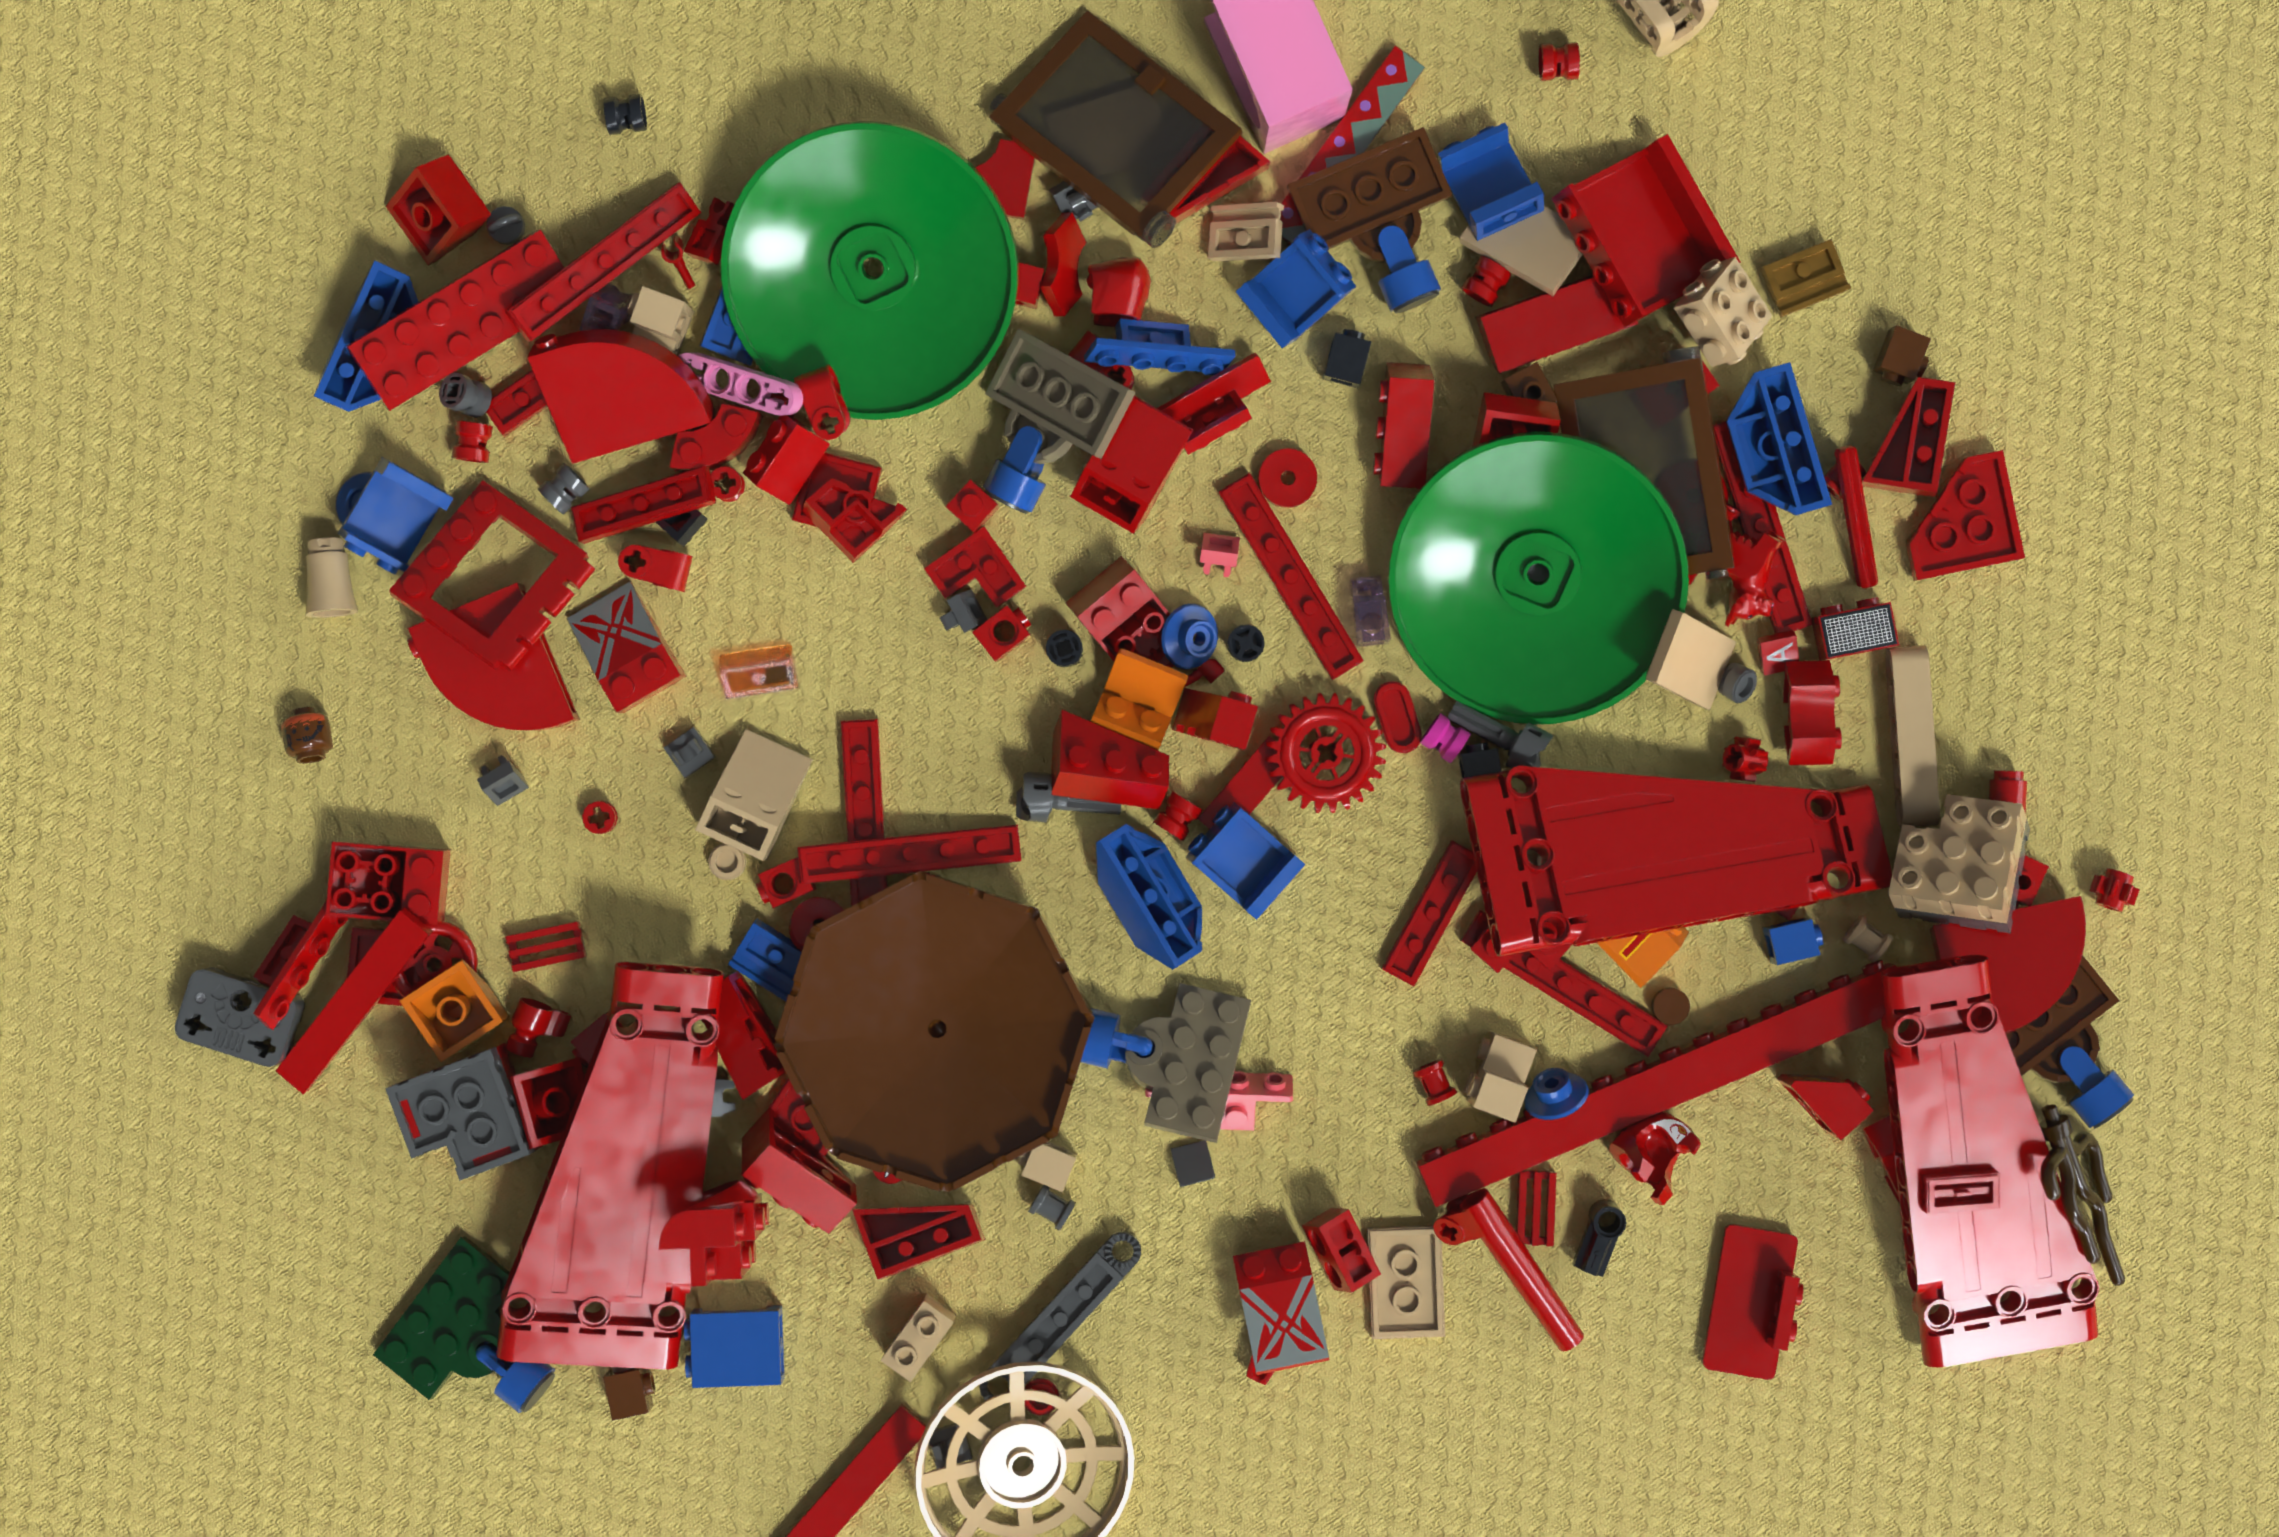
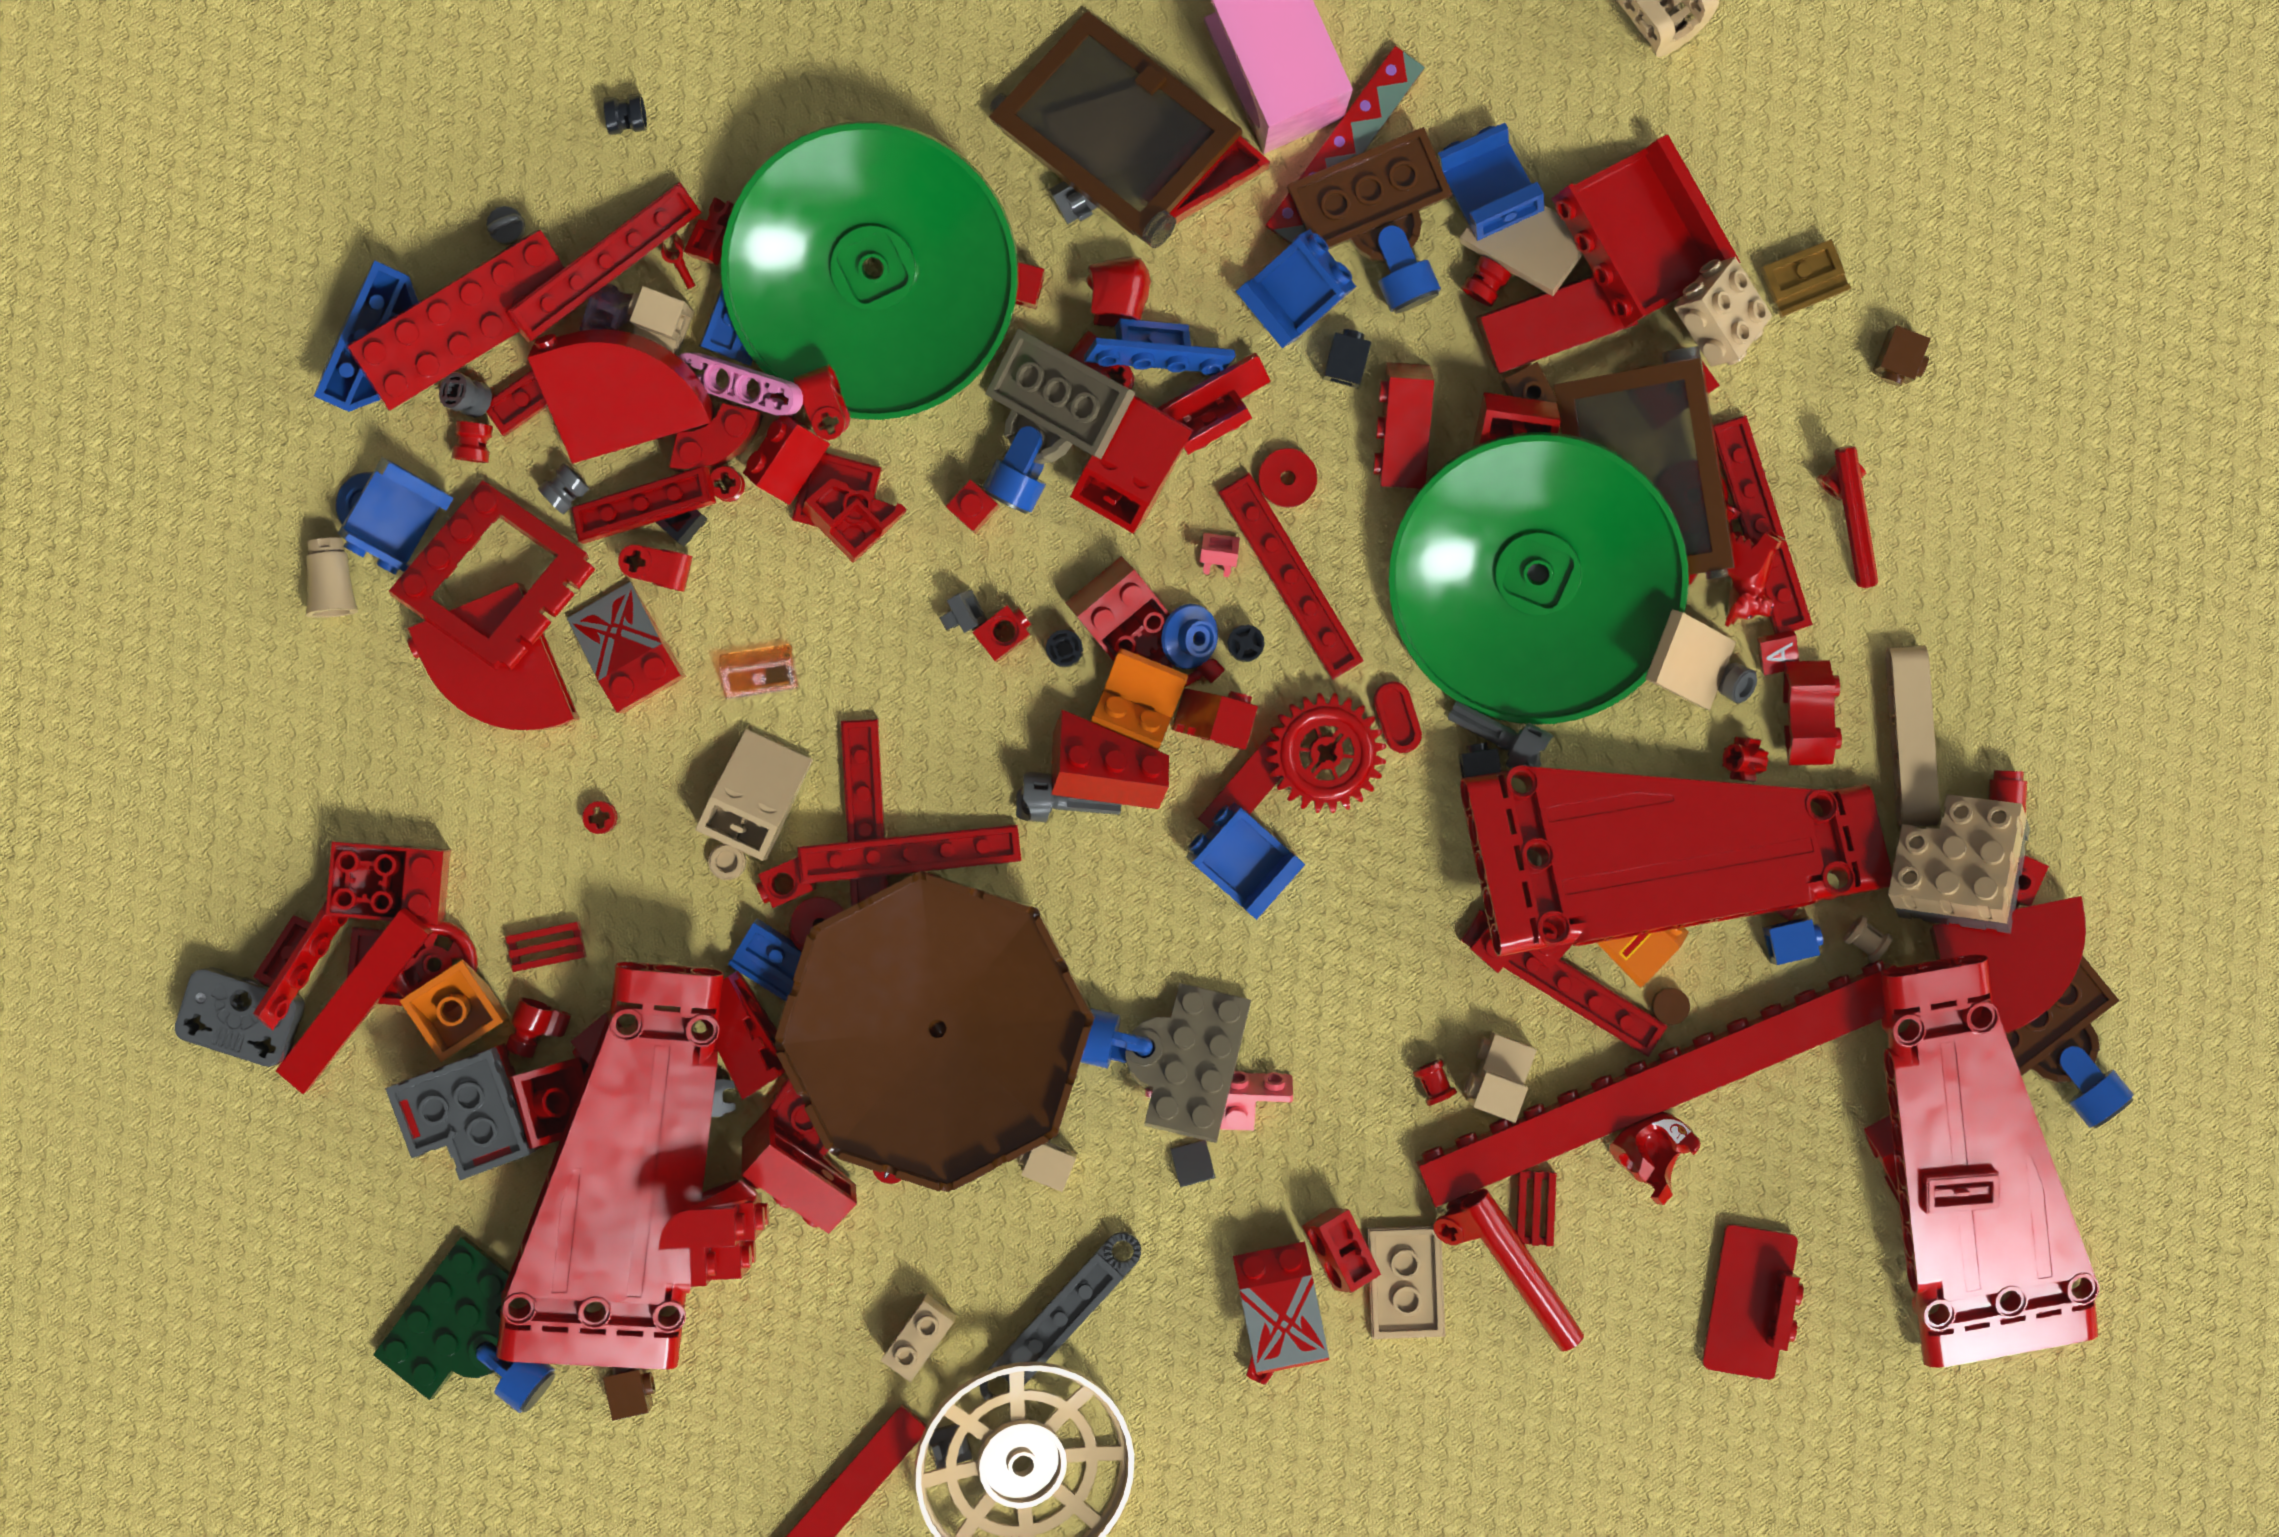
reddish brown head [281,707,333,764] -> none
red slope [385,154,491,266] -> none
dark grey tile [477,755,529,806] -> none
dark grey tile [664,727,716,778] -> none
blue panel [684,1305,785,1388] -> none
red wedge [852,1205,986,1280] -> none
red plate [924,527,1027,608] -> none
red tile [975,139,1035,220] -> none
red plate [1024,1378,1059,1416] -> none
dark grey bush [1028,1185,1076,1231] -> none
red tile [1039,212,1087,317] -> none
blue wedge [1096,824,1202,970] -> none
red wheel [1153,791,1203,841] -> none
tan plate [1208,202,1284,262] -> none
leg [1350,575,1391,648] -> none
red tile [1381,840,1477,987] -> none
dark pink wheel [1420,713,1471,763] -> none
blue piece [1524,1068,1589,1120] -> none
red wheel [1538,42,1580,81] -> none
black piece [1572,1199,1626,1277] -> none
blue wedge [1726,362,1832,516] -> none
red slope [1777,1074,1874,1140] -> none
brick [1811,597,1899,661] -> none
red wedge [1862,377,1956,497] -> none
red plate [1906,450,2025,581] -> none
dark brown plant [2039,1104,2125,1286] -> none
red gear [2089,868,2140,912] -> none

